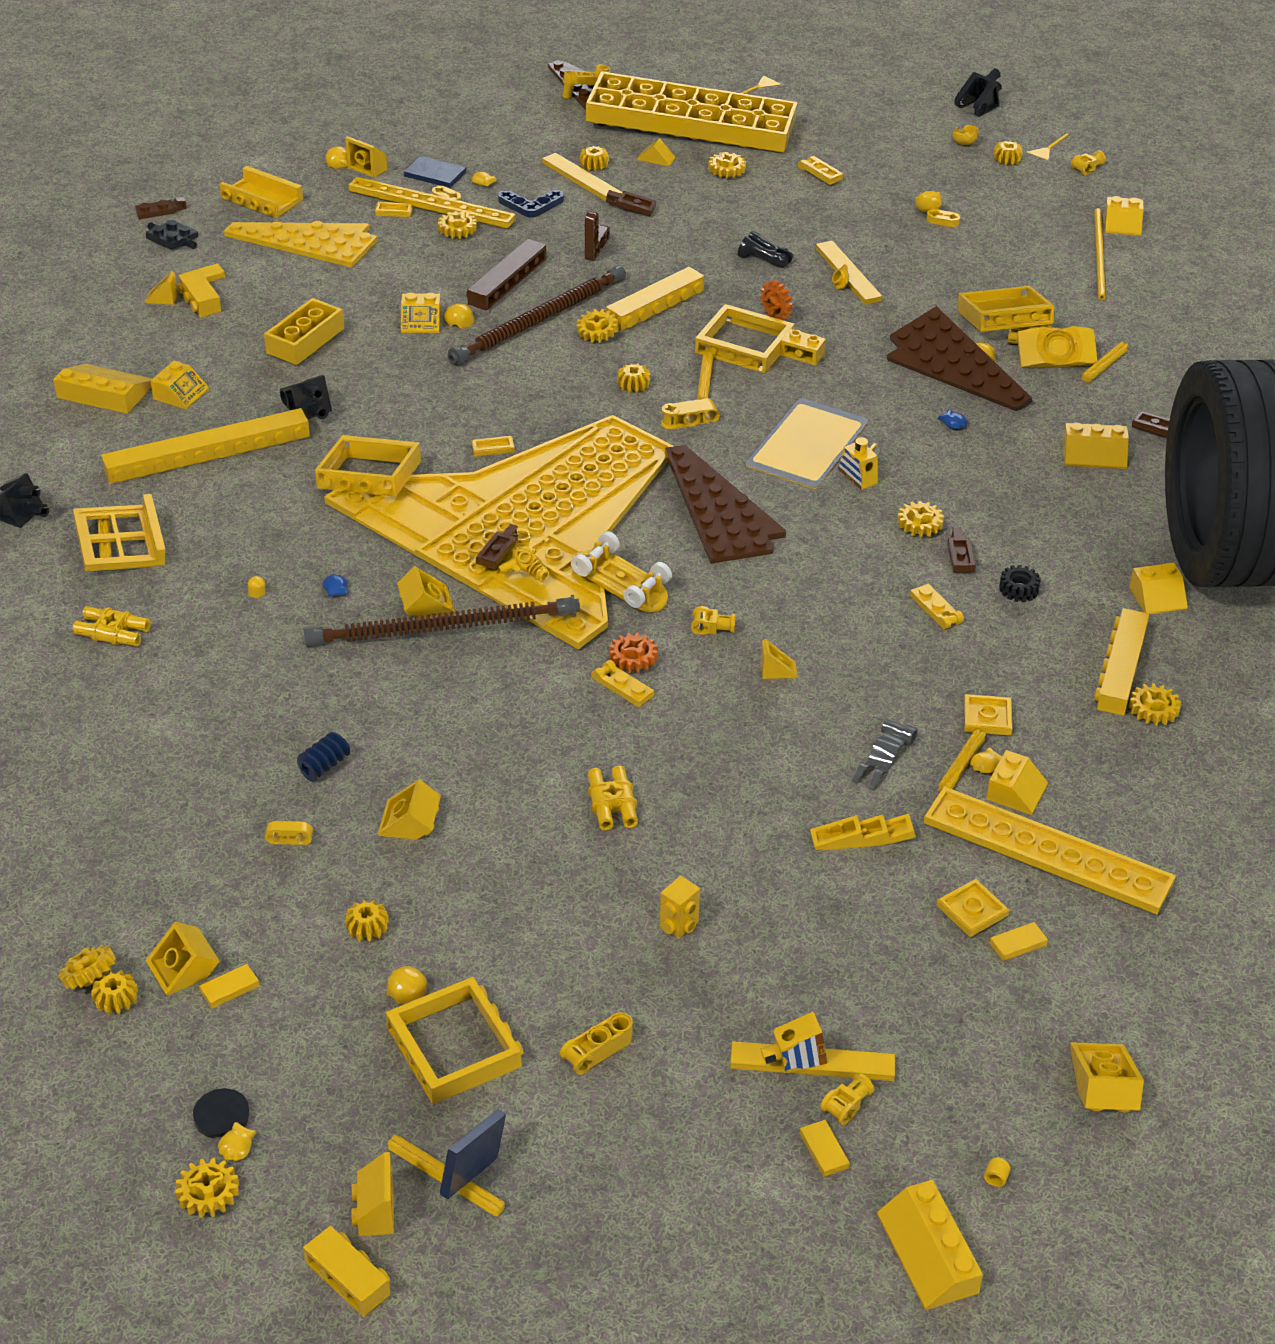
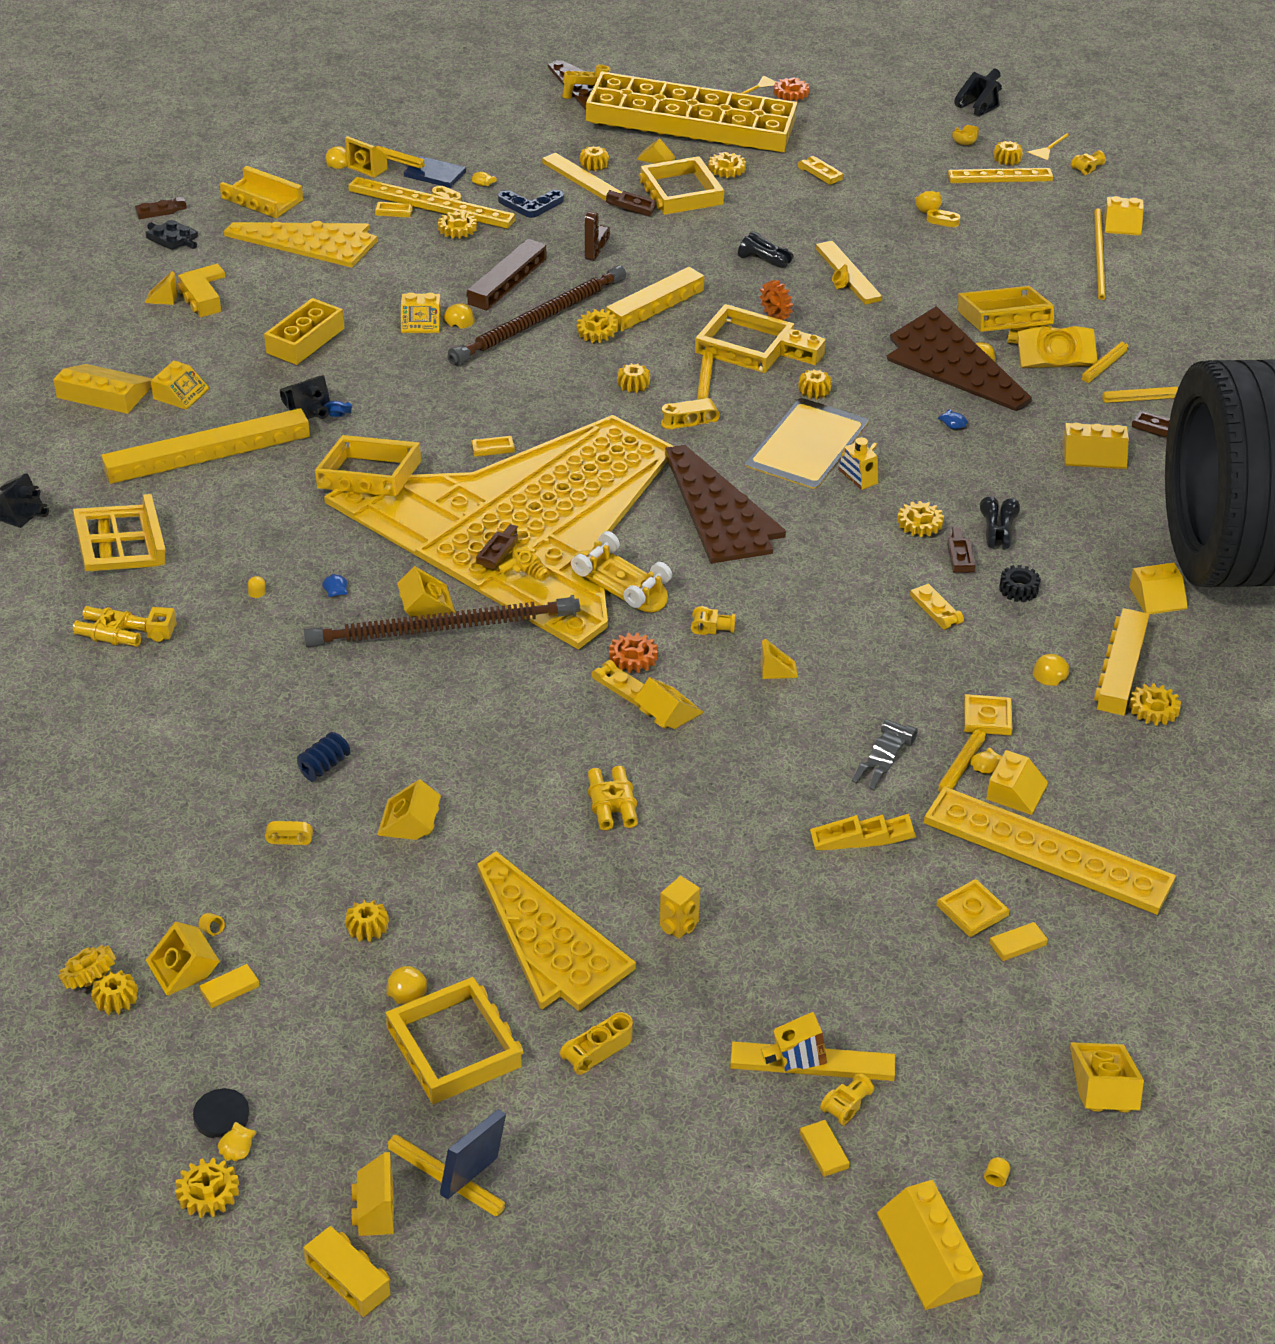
none -> yellow brick [145,607,177,642]
none -> yellow piece [198,913,225,936]
none -> blue animal [324,401,352,417]
none -> yellow axle [376,145,425,169]
none -> yellow wing [477,851,636,1011]
none -> yellow slope [634,677,703,729]
none -> yellow window [638,156,724,215]
none -> orange gear [773,77,809,101]
none -> yellow gear [798,369,832,400]
none -> yellow tile [947,168,1053,183]
none -> black piece [980,496,1020,550]
none -> yellow hair [1033,654,1070,686]
none -> yellow axle [1102,387,1178,403]

